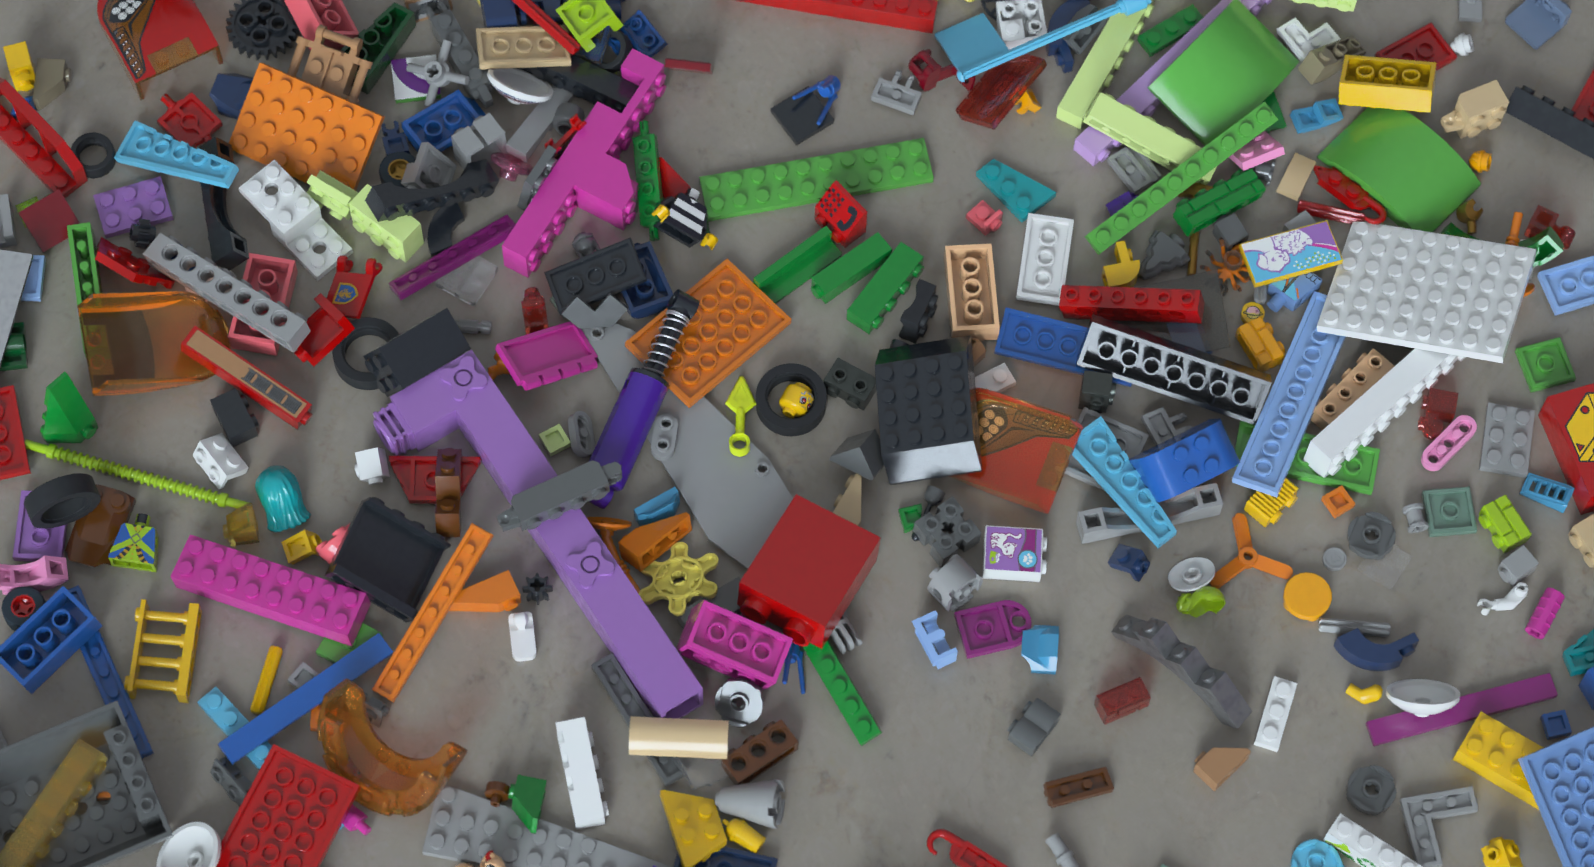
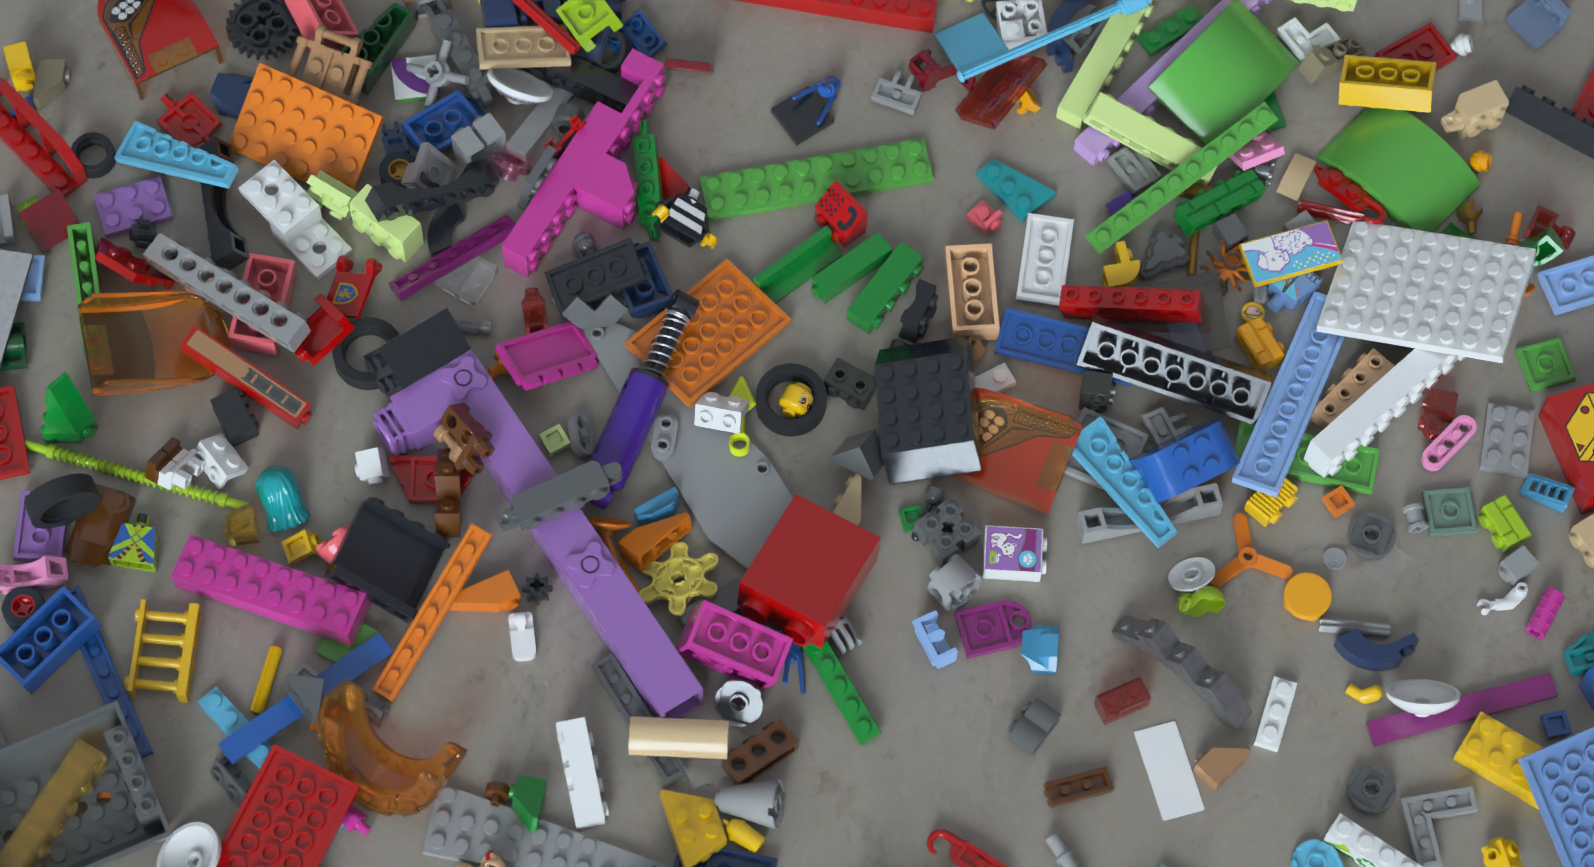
dark blue bracket [1108,543,1150,582] -> none
dark azure slope [1290,98,1344,134] -> none
none -> white hips [145,437,204,490]
none -> dark grey slope [283,674,324,726]
none -> reddish brown hips [433,402,495,475]
none -> white bracket [694,392,749,433]
none -> white sticker [1134,721,1205,821]

